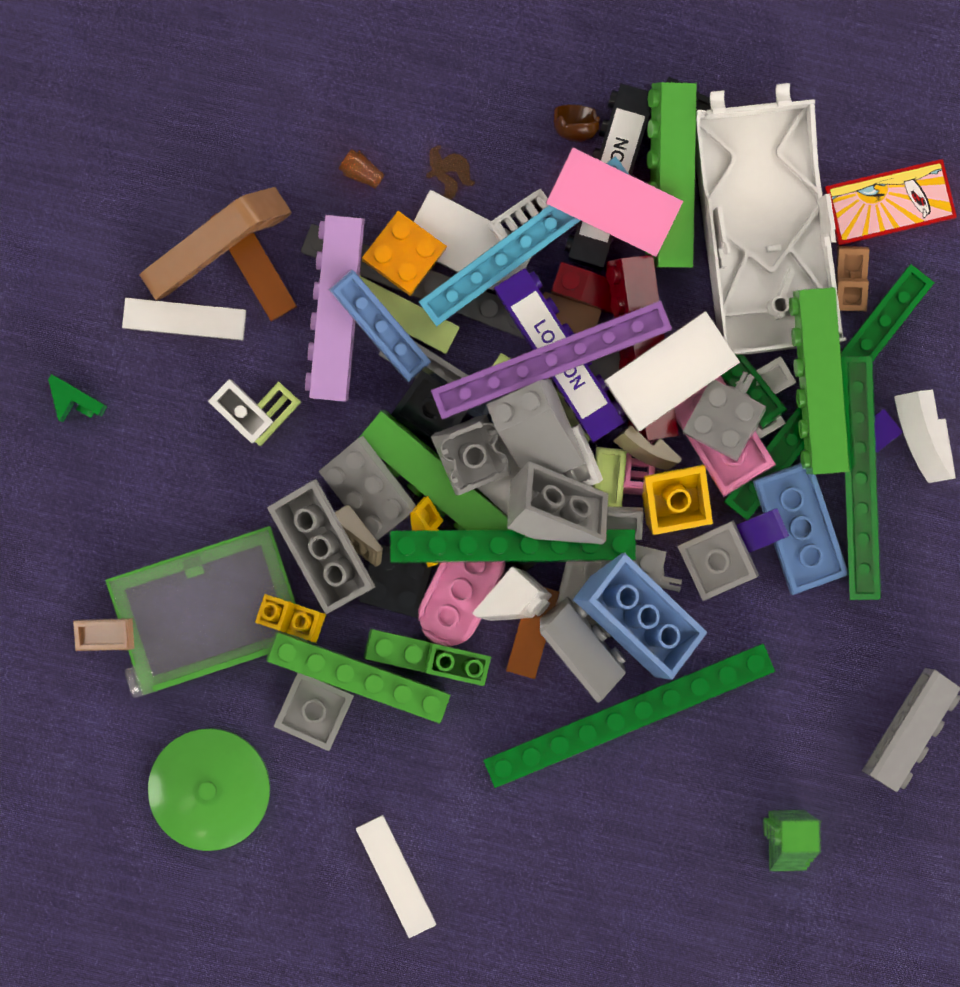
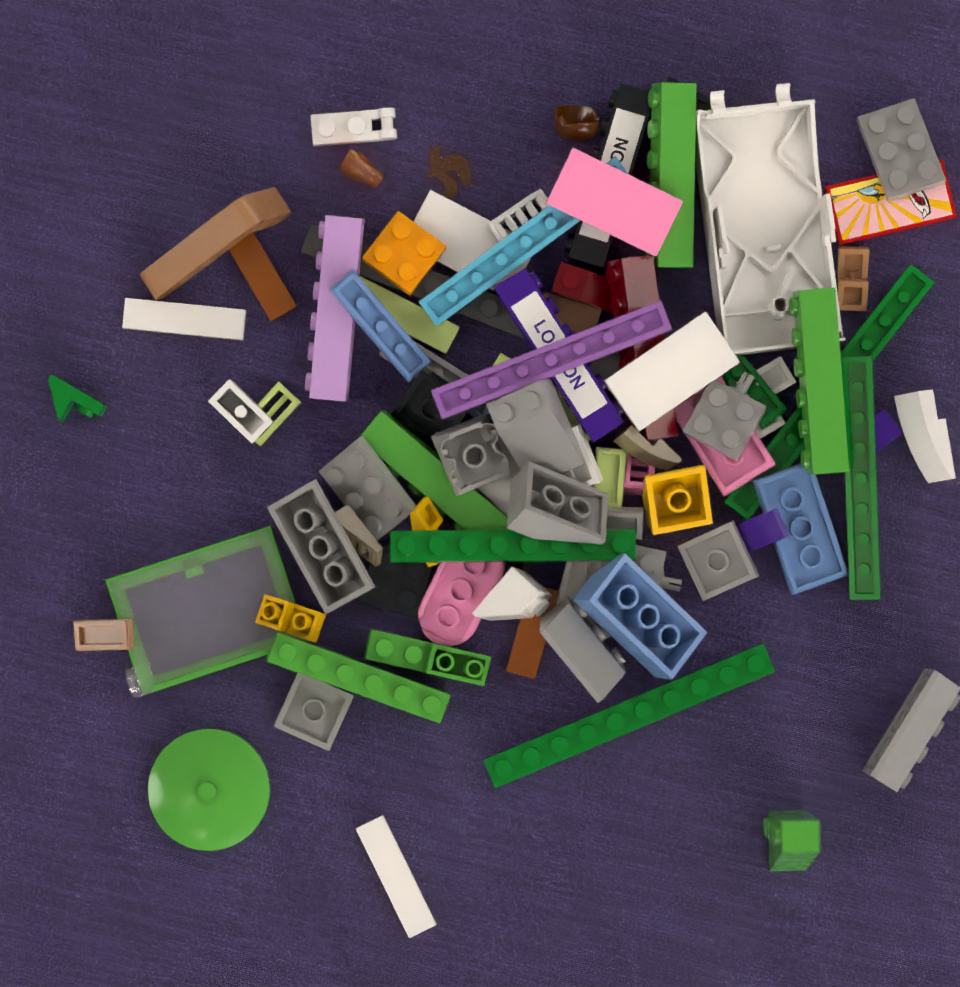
none -> white plate [311,108,397,147]
none -> light grey plate [857,98,946,202]

